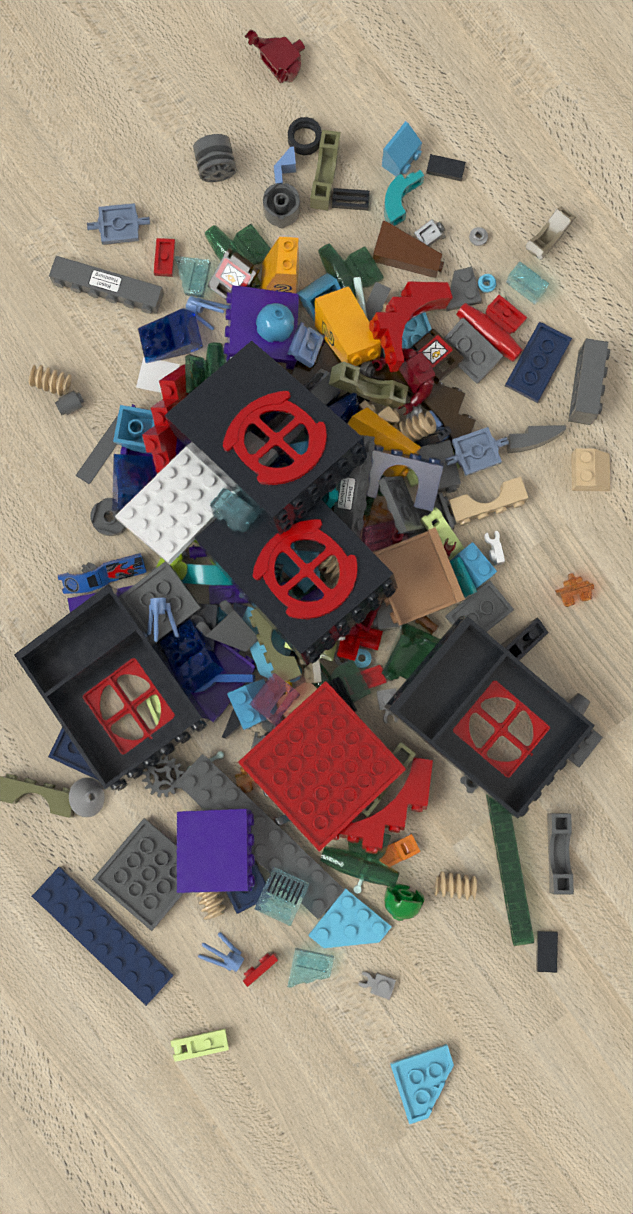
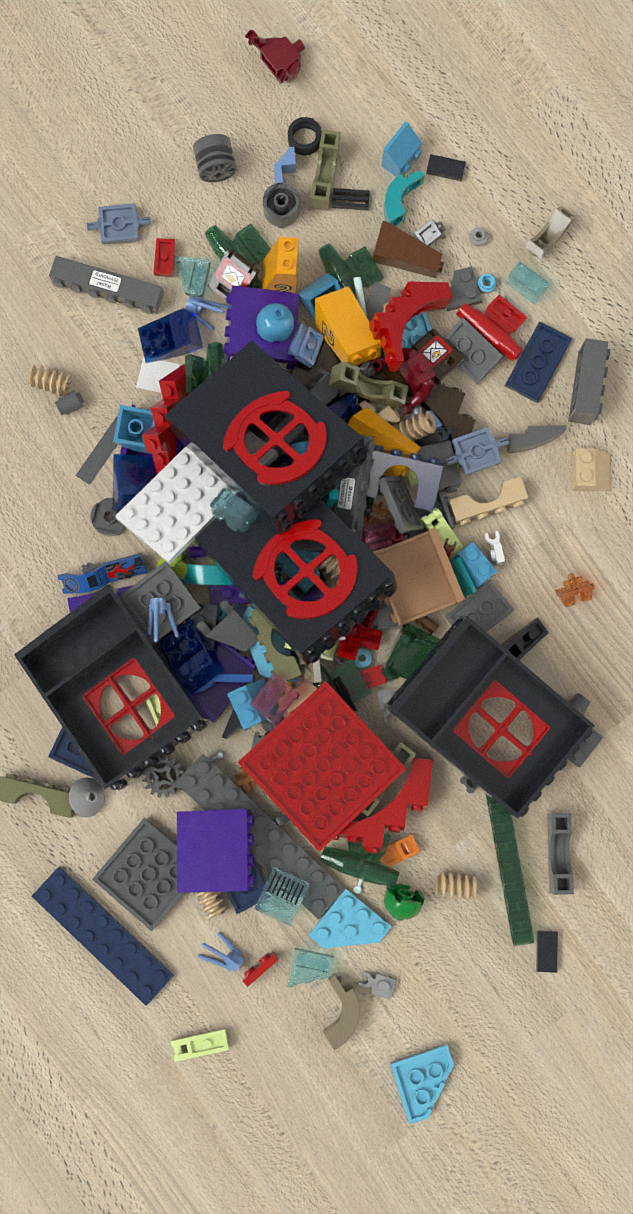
none -> dark tan arch [323,973,359,1051]

